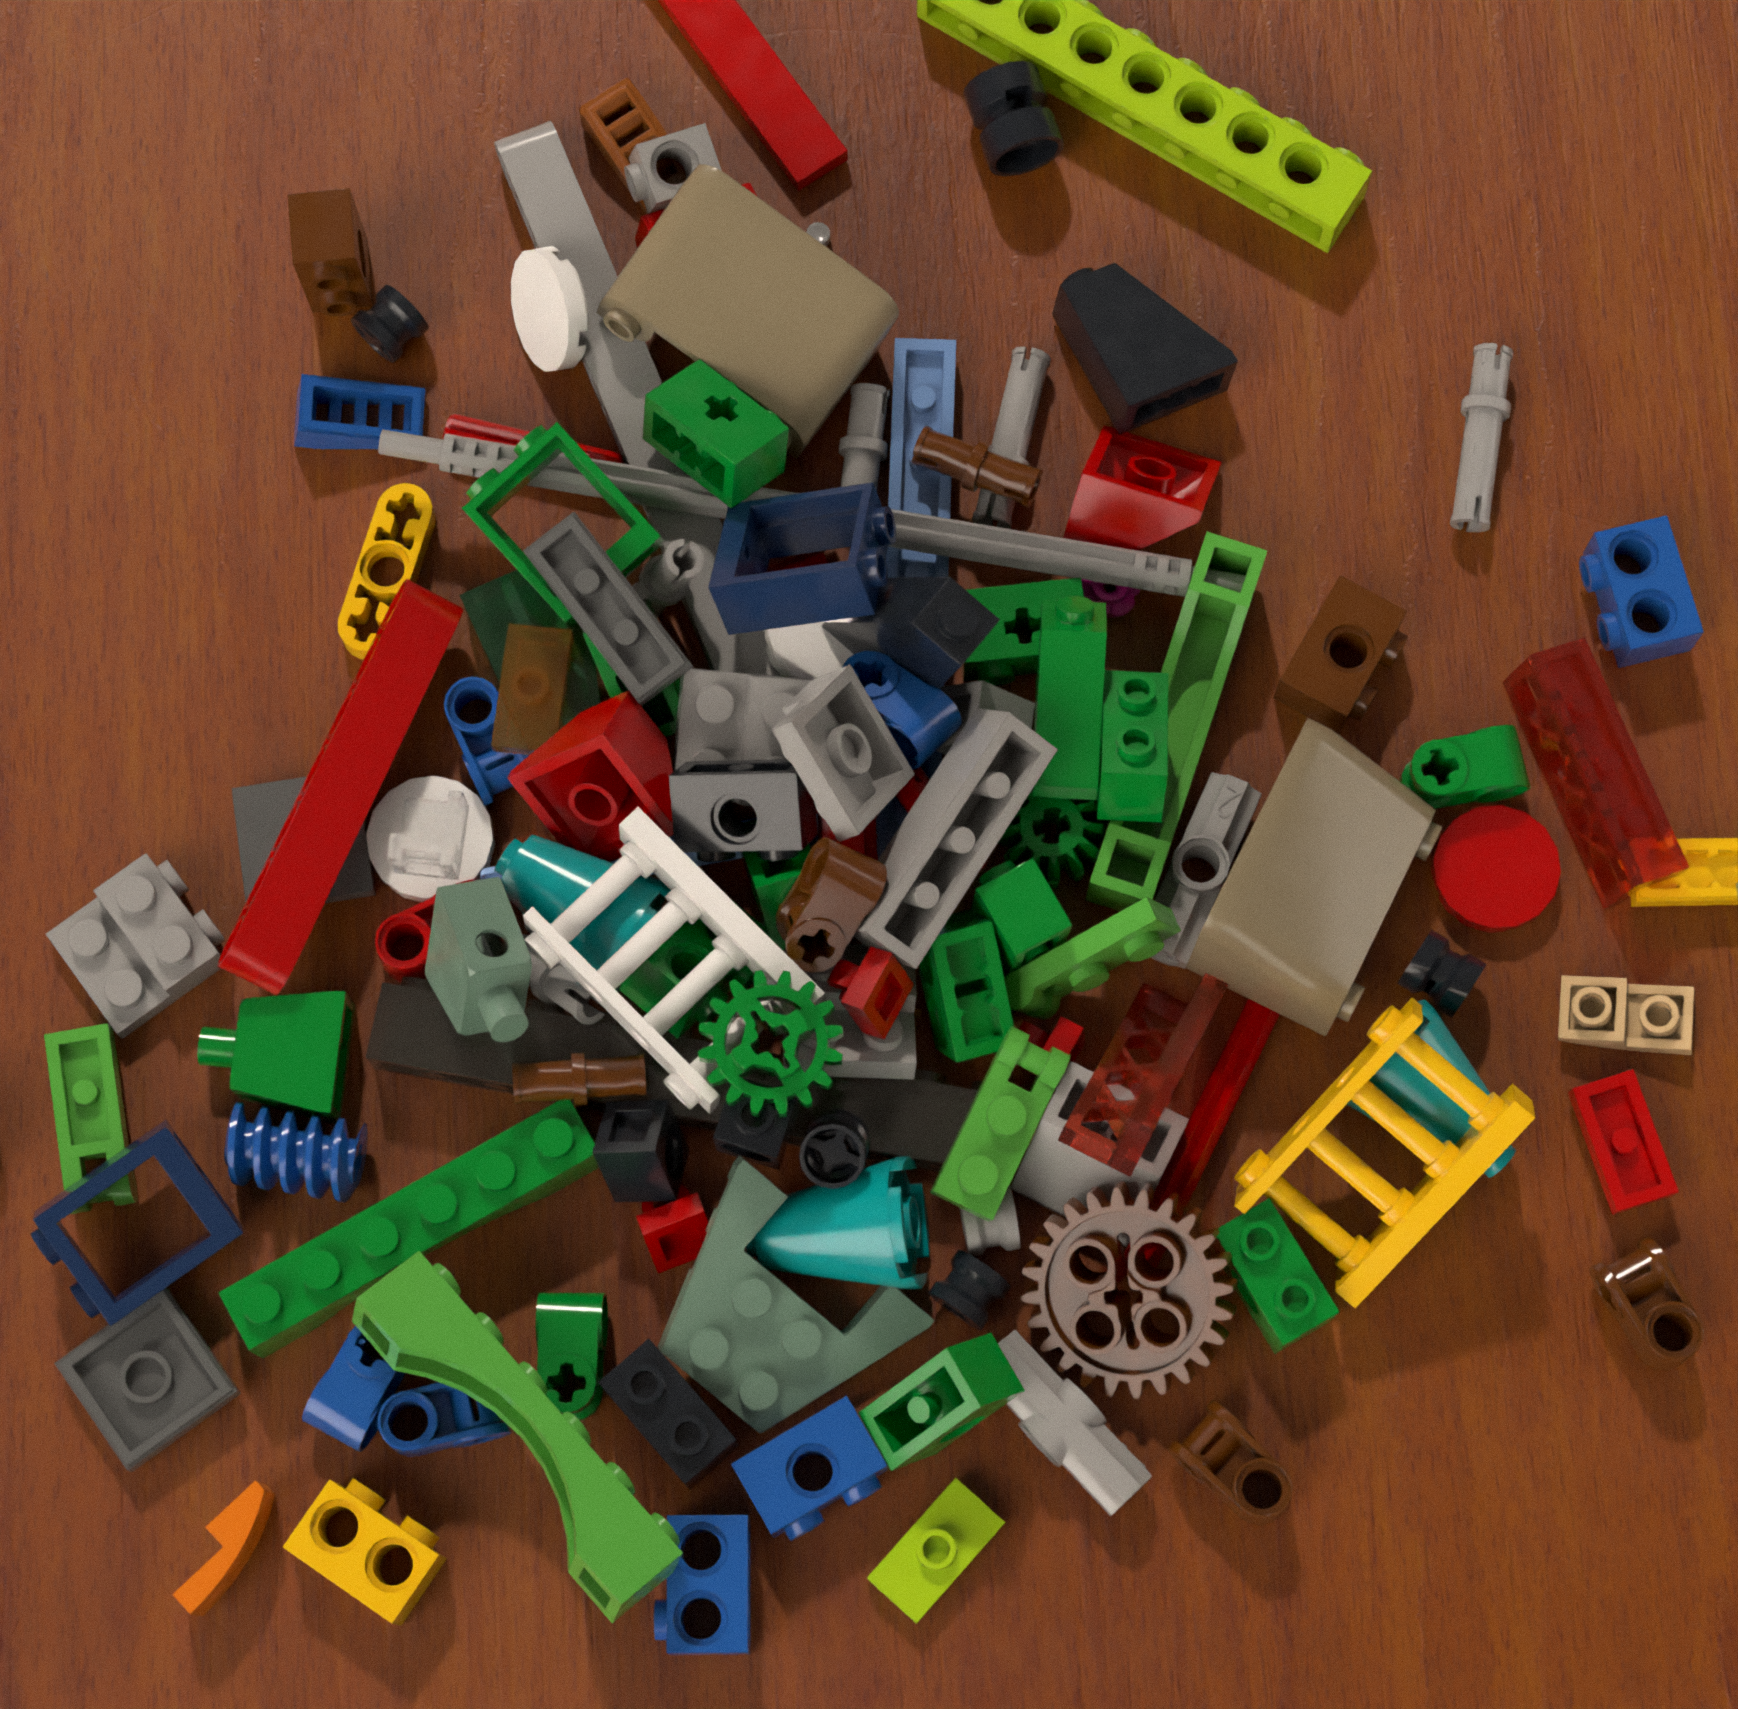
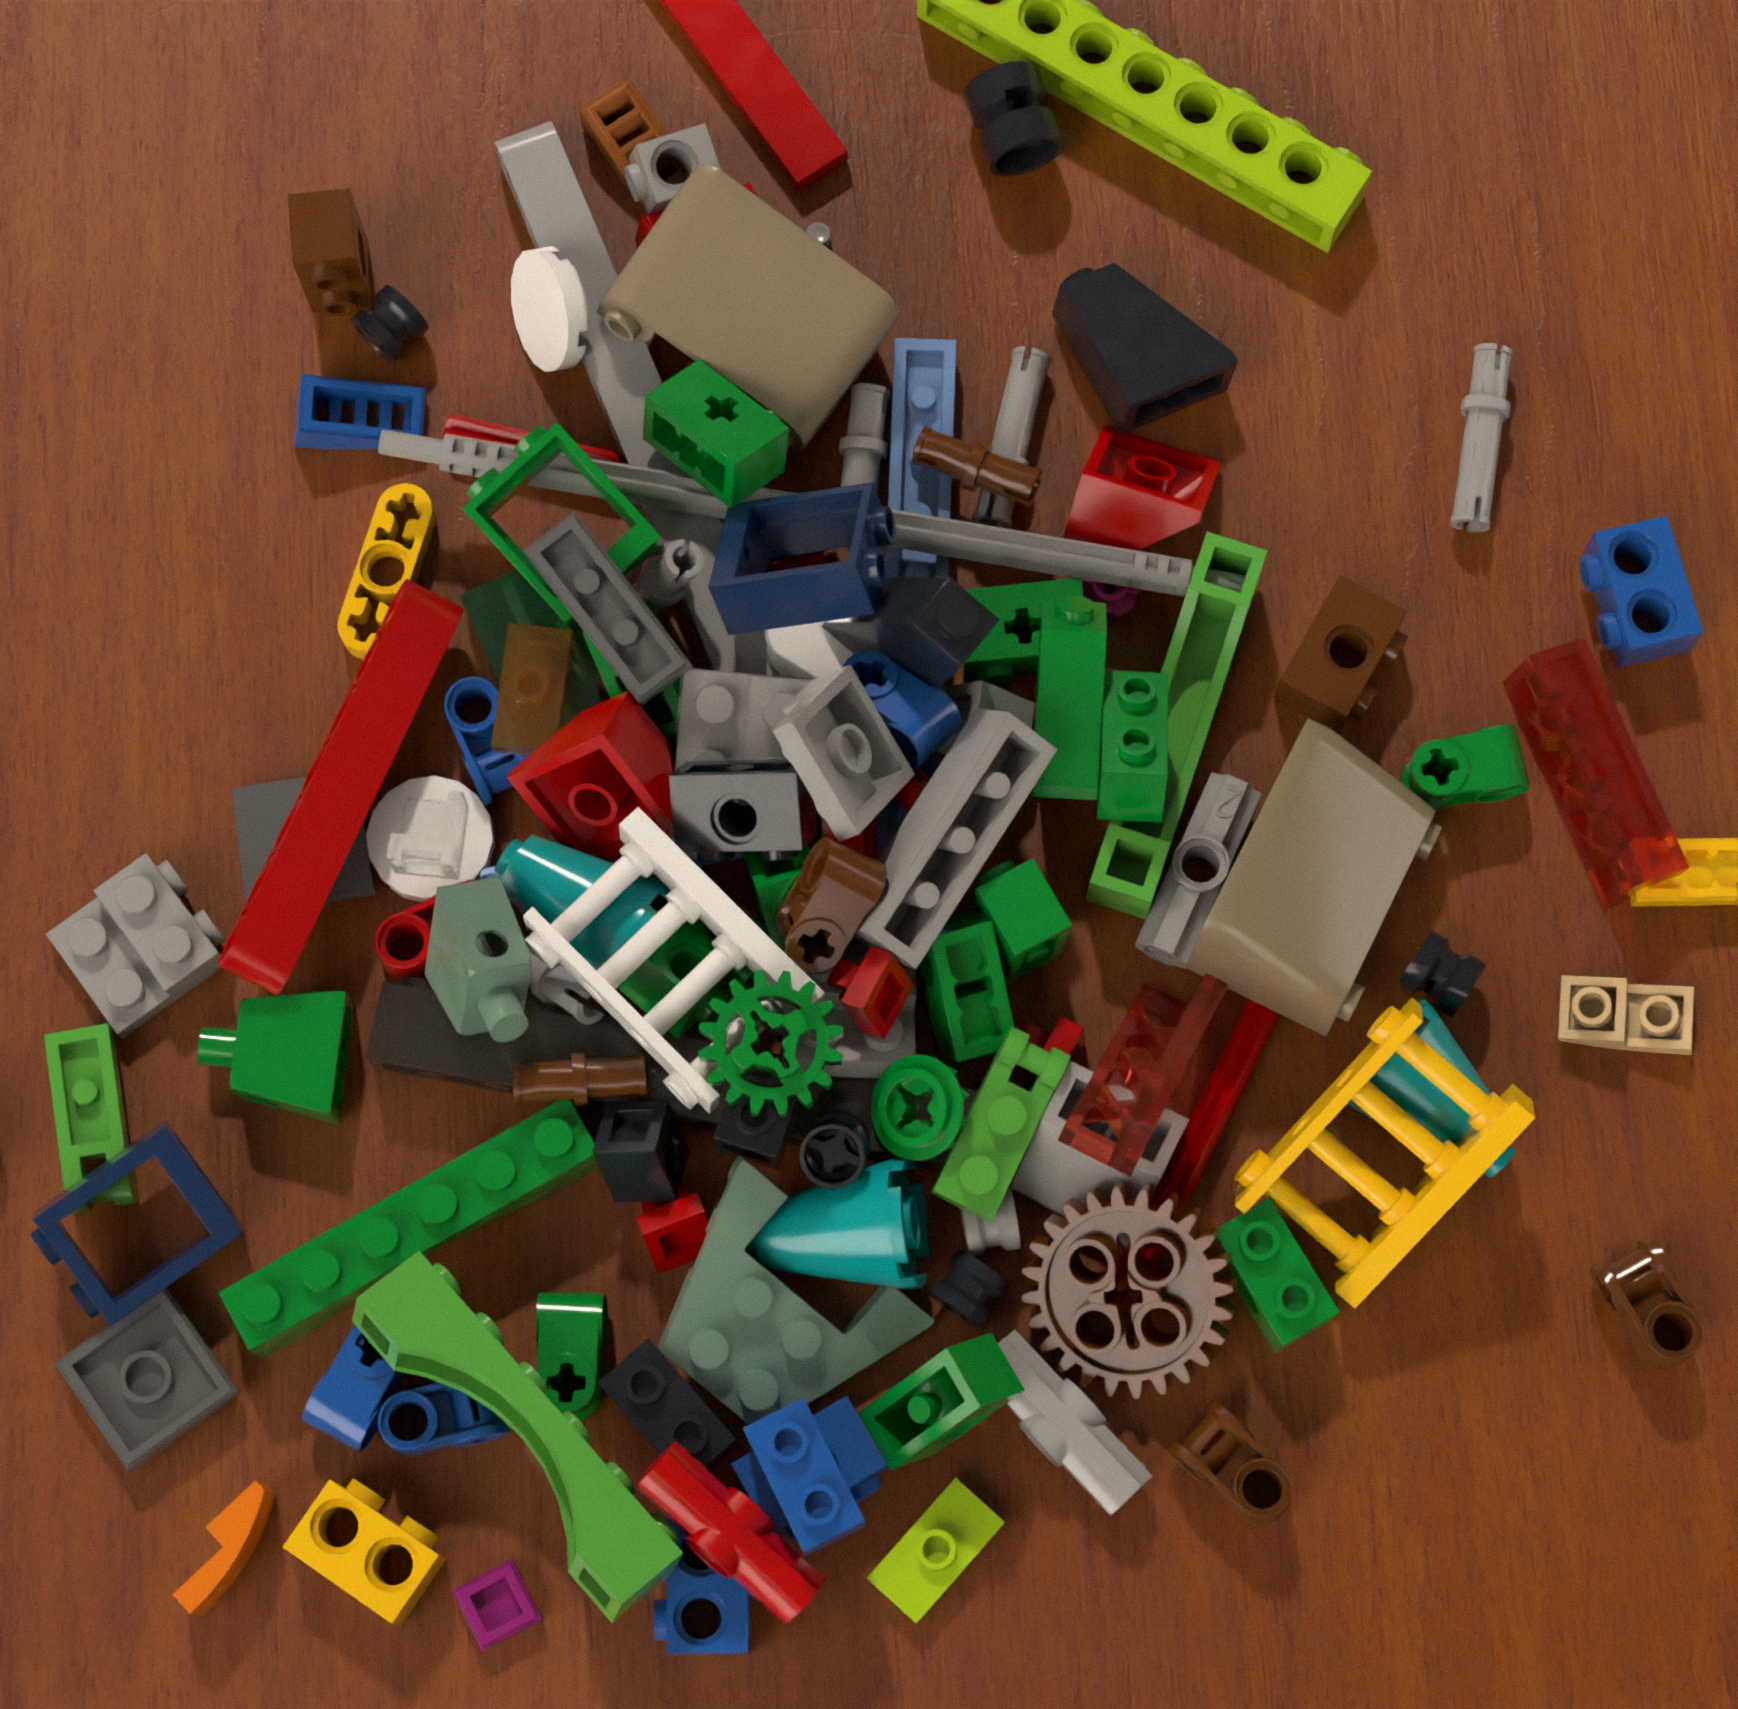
blue piece [224,1102,368,1203] -> none
green gear [998,790,1105,889] -> none
bright green plate [1004,897,1181,1020] -> none
red tile [1430,805,1561,933] -> none
red plate [1568,1069,1679,1215] -> none
none -> magenta tile [452,1559,544,1652]
none -> red piece [634,1441,826,1624]
none -> blue brick [743,1397,866,1557]
none -> green gear [871,1055,969,1161]

